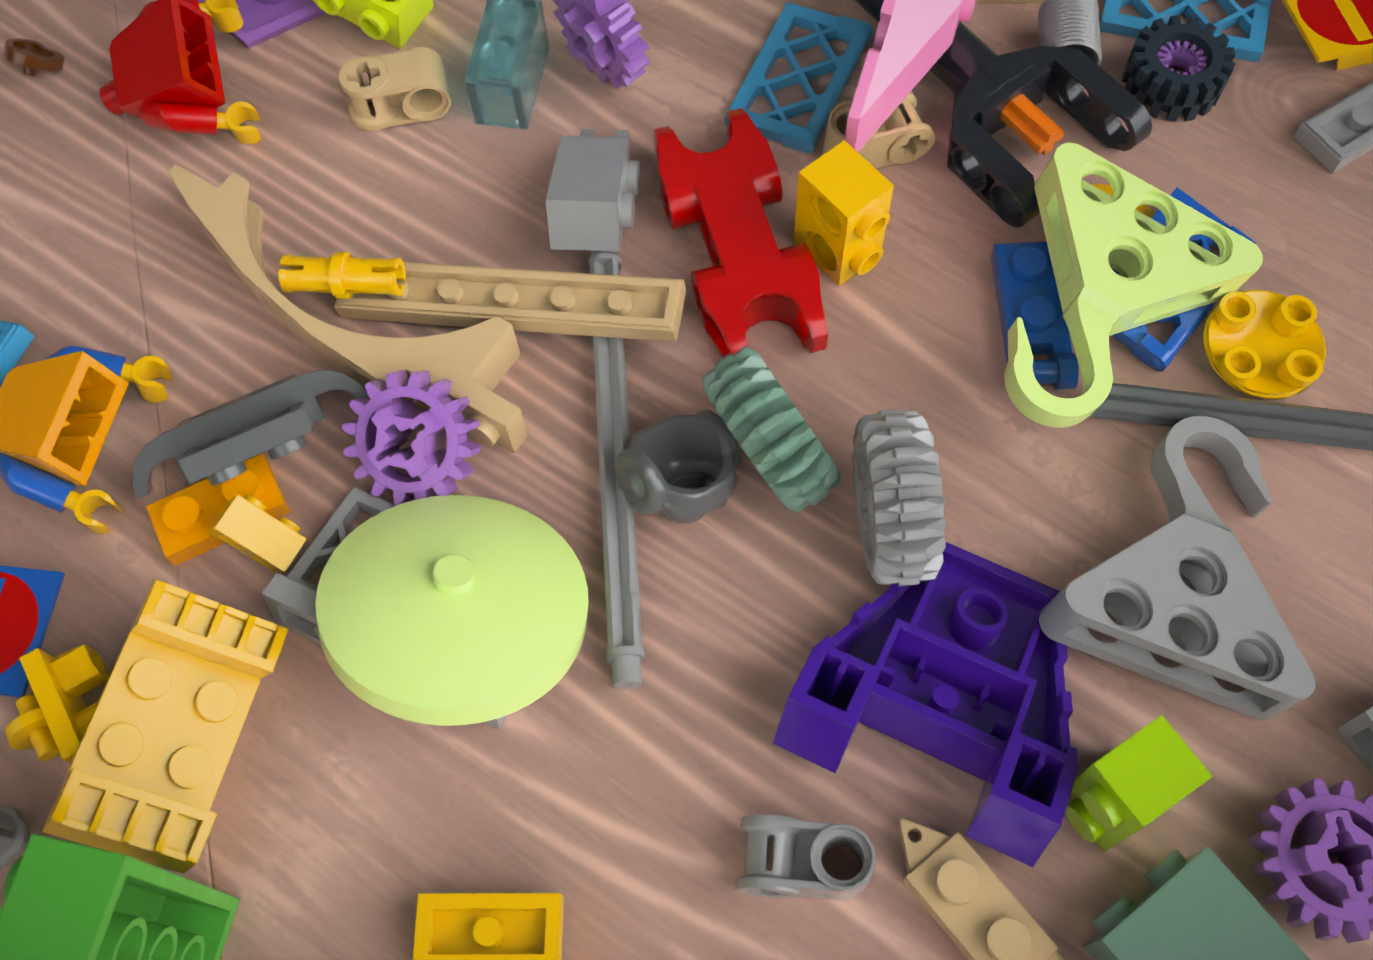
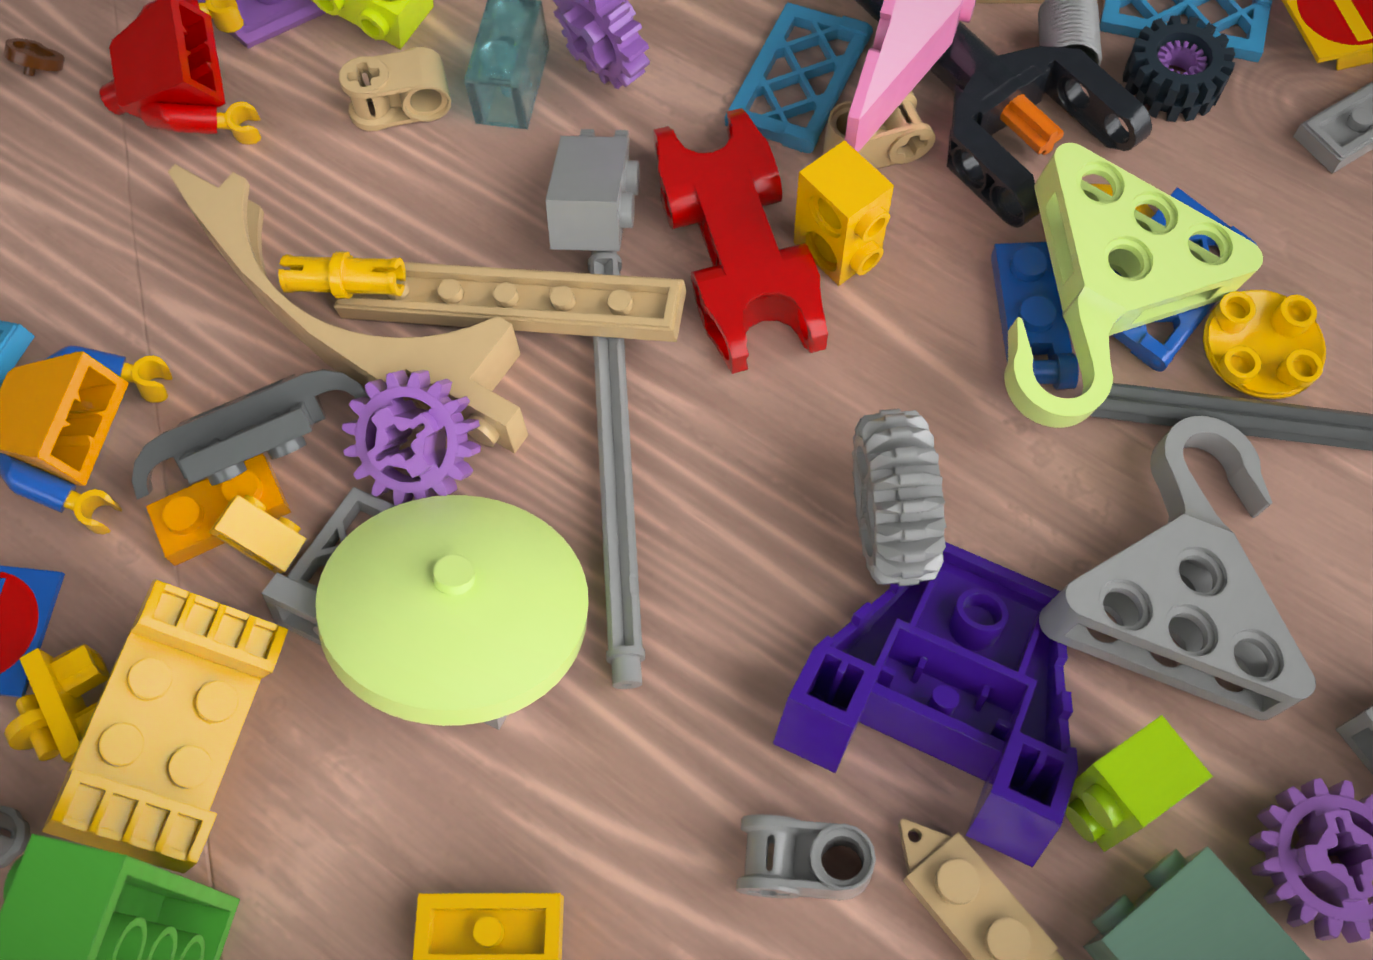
dark grey hair [614,410,742,523] -> none
sand green gear [703,347,840,512] -> none

